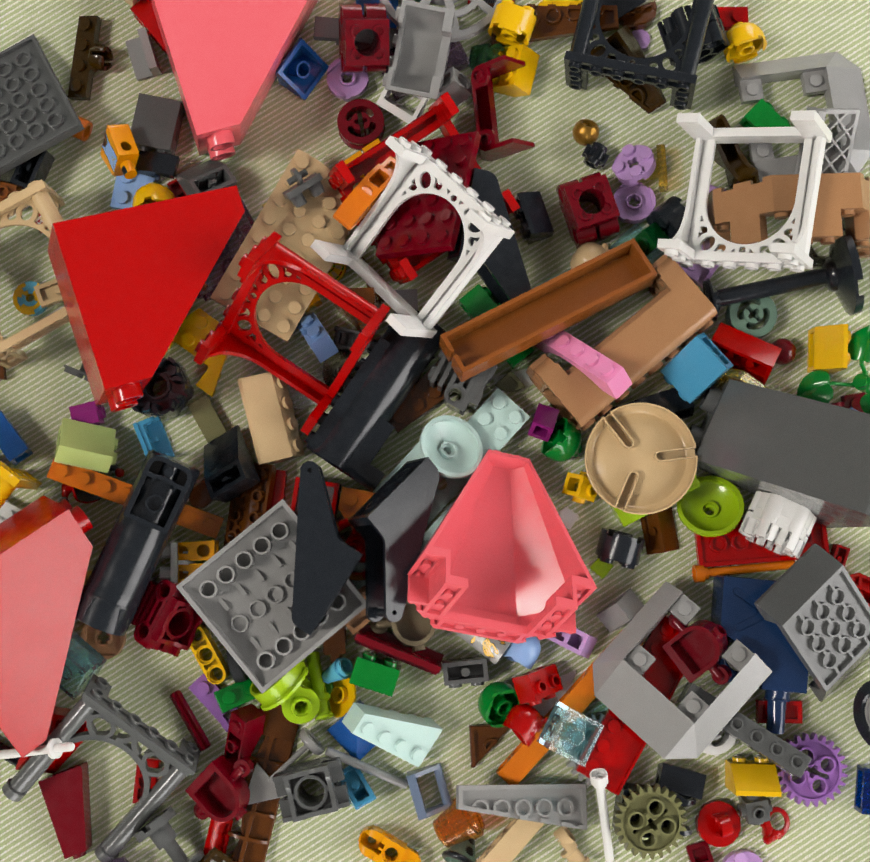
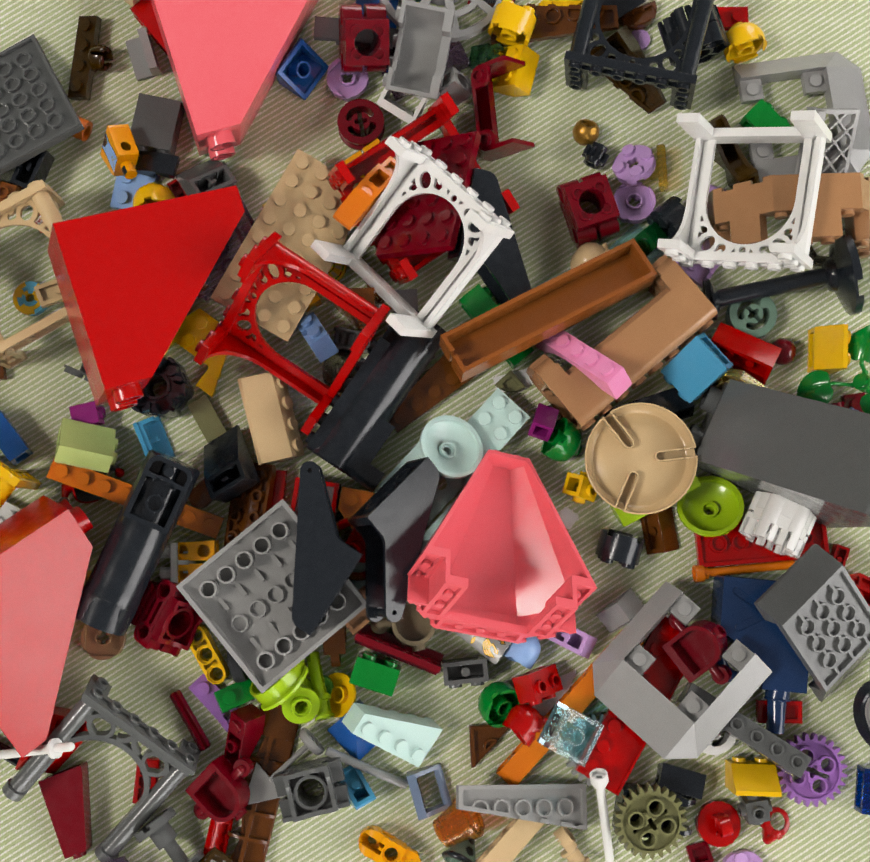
clear light blue brick [59,631,107,700] -> none
dark grey hips [282,168,325,208] -> none
medium azure cone [322,658,353,684] -> none
dark grey piece [428,349,498,416] -> none
black slope [513,191,554,245] -> none
lime sticker [590,558,614,579] -> none

